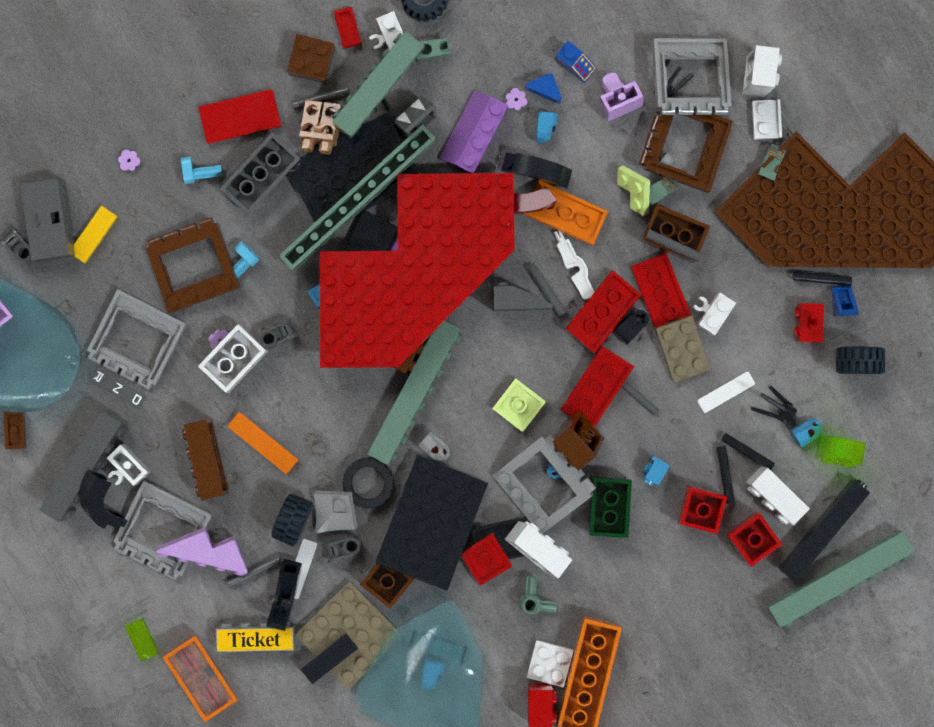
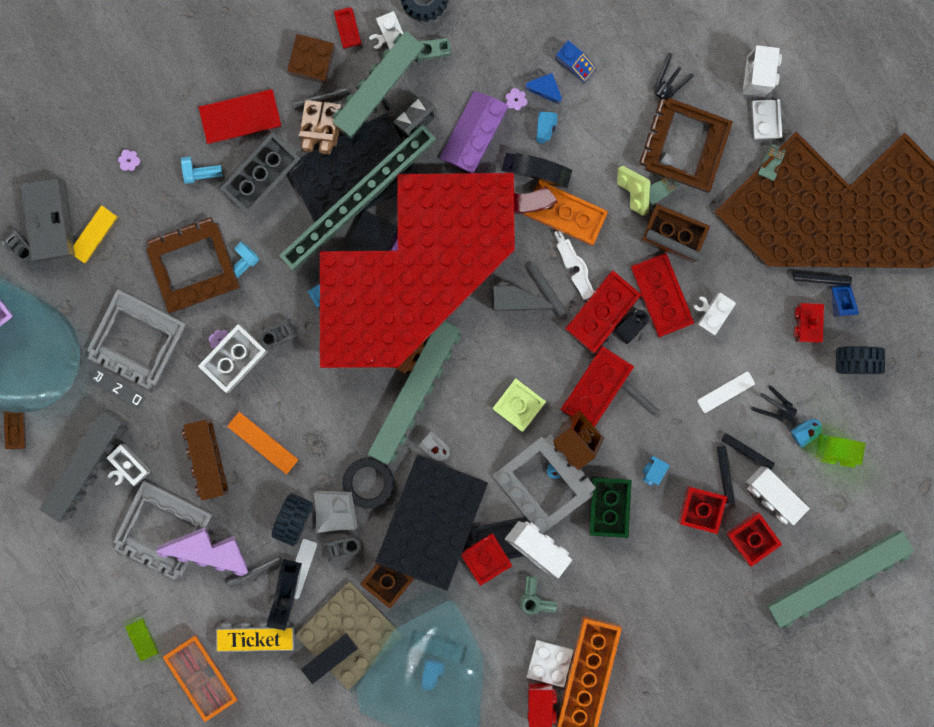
black arch [79,469,127,529] -> none
lavender brick [600,73,644,121] -> none
light grey hinge [652,38,732,115] -> none
dark tan plate [655,315,710,383] -> none
black brick [778,479,870,582] -> none

